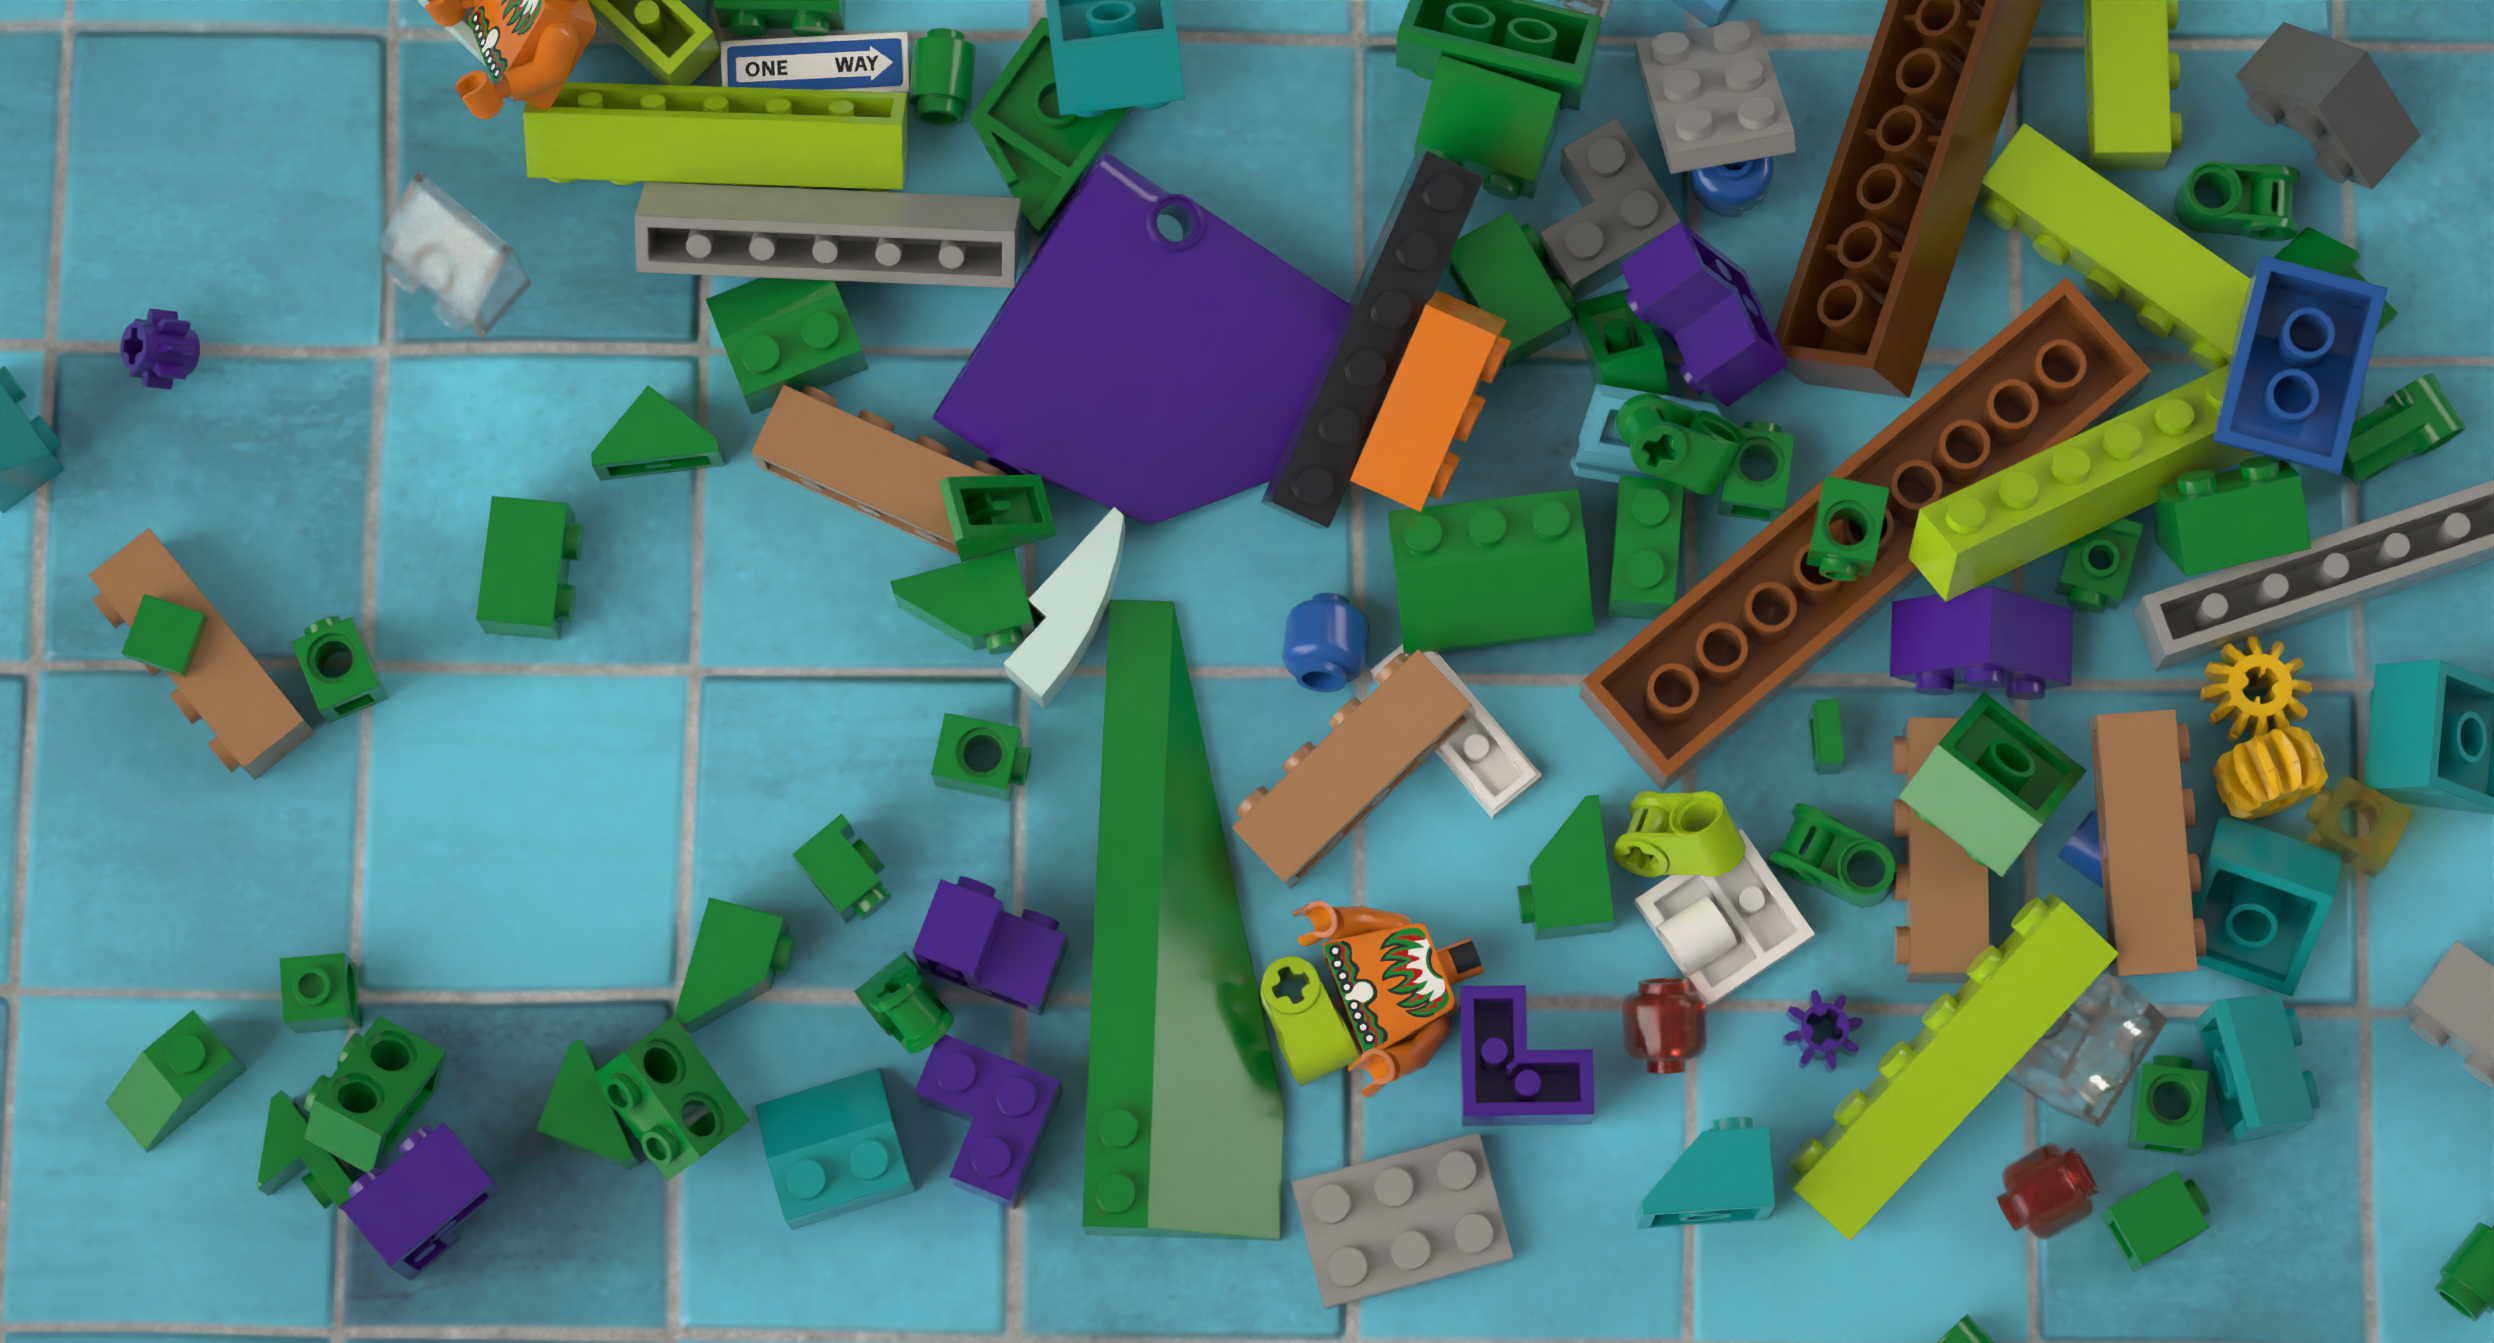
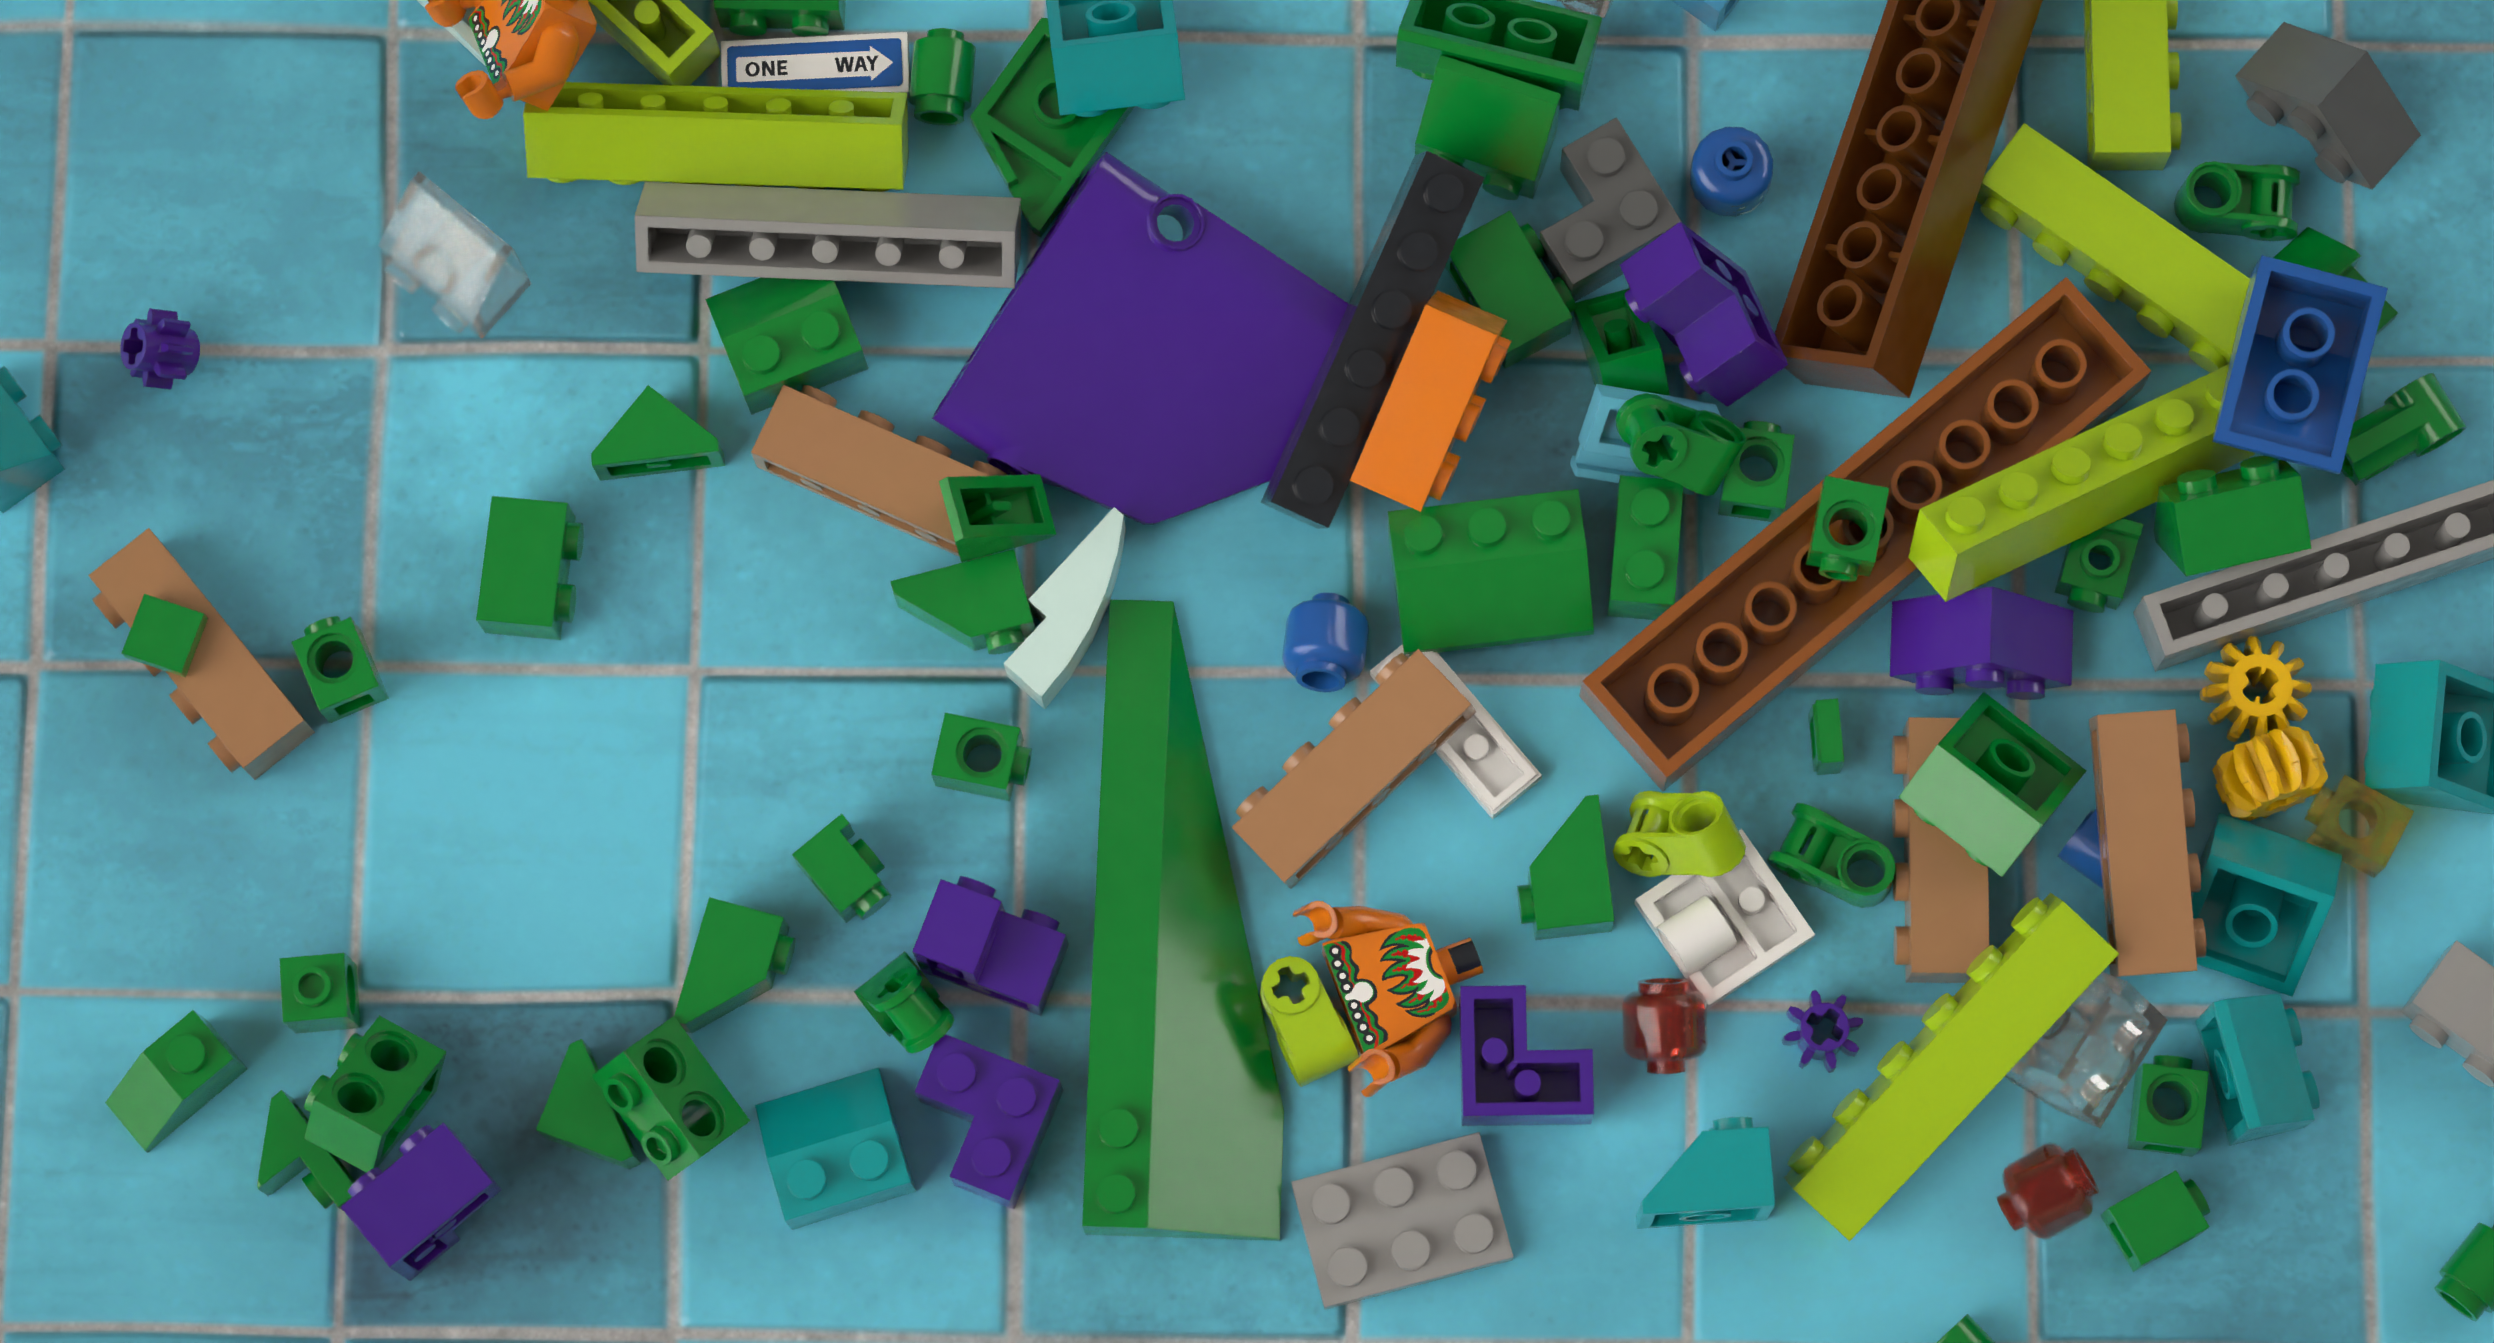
light grey plate [1635,19,1796,174] -> none

